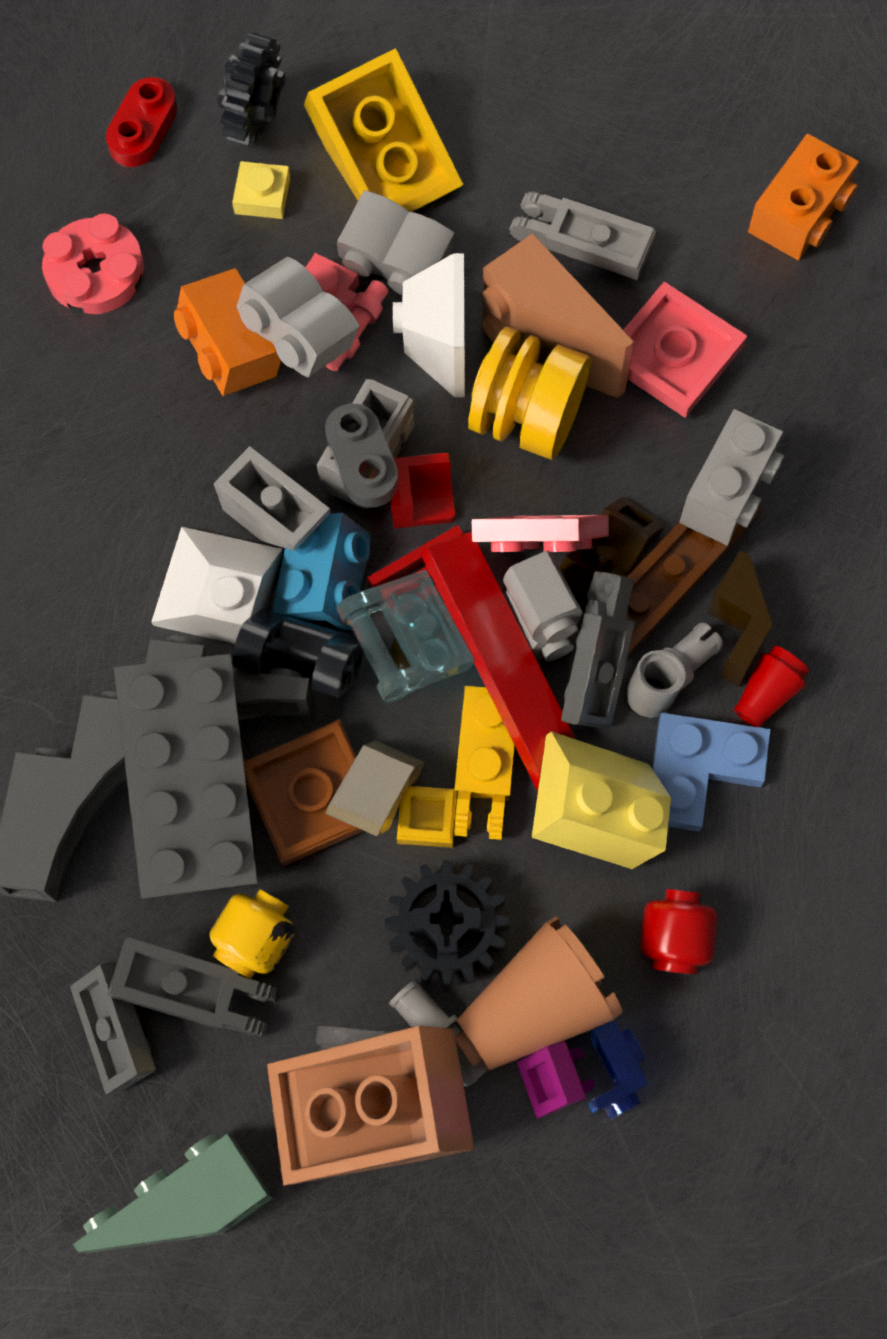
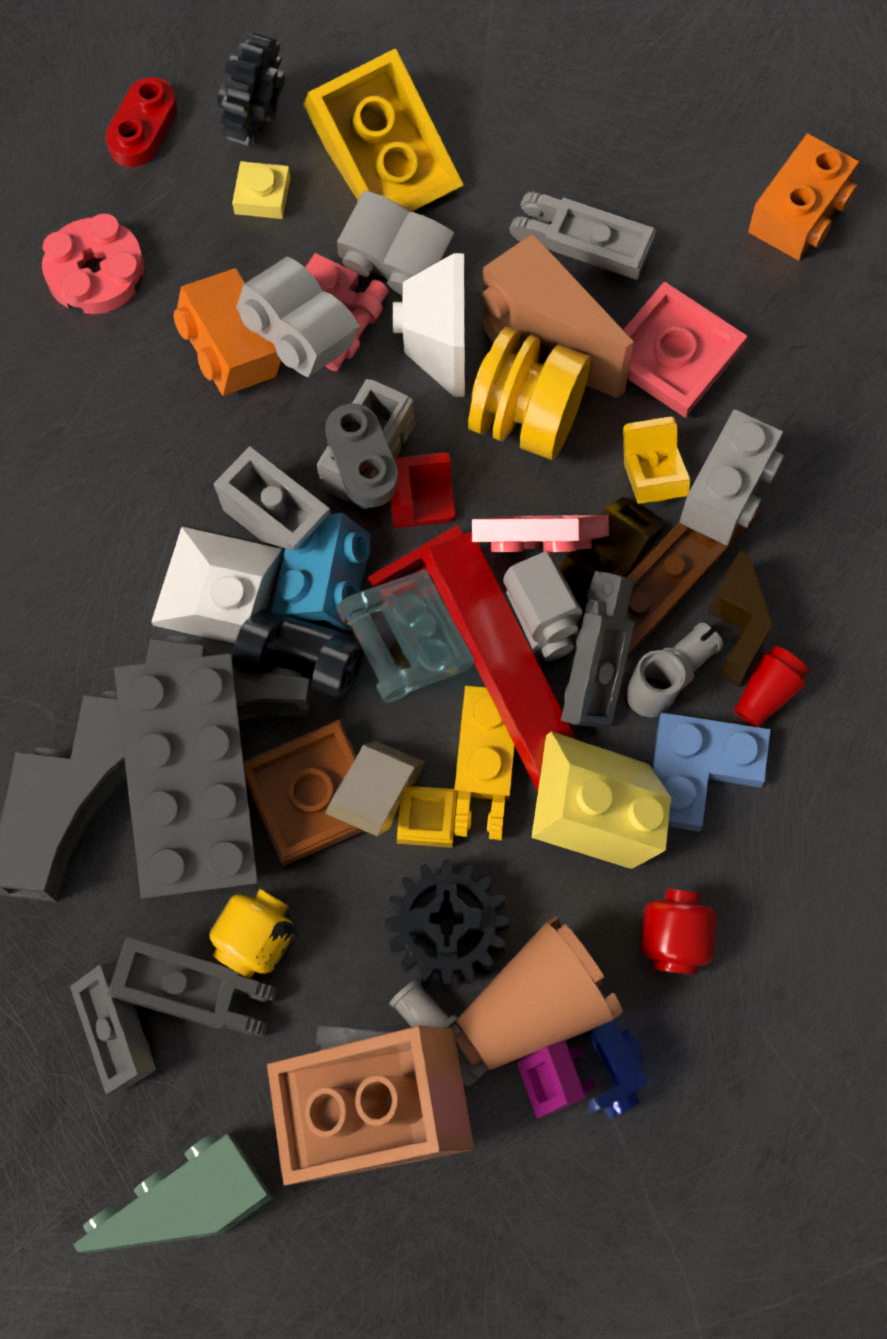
none -> yellow bracket [623,417,690,504]

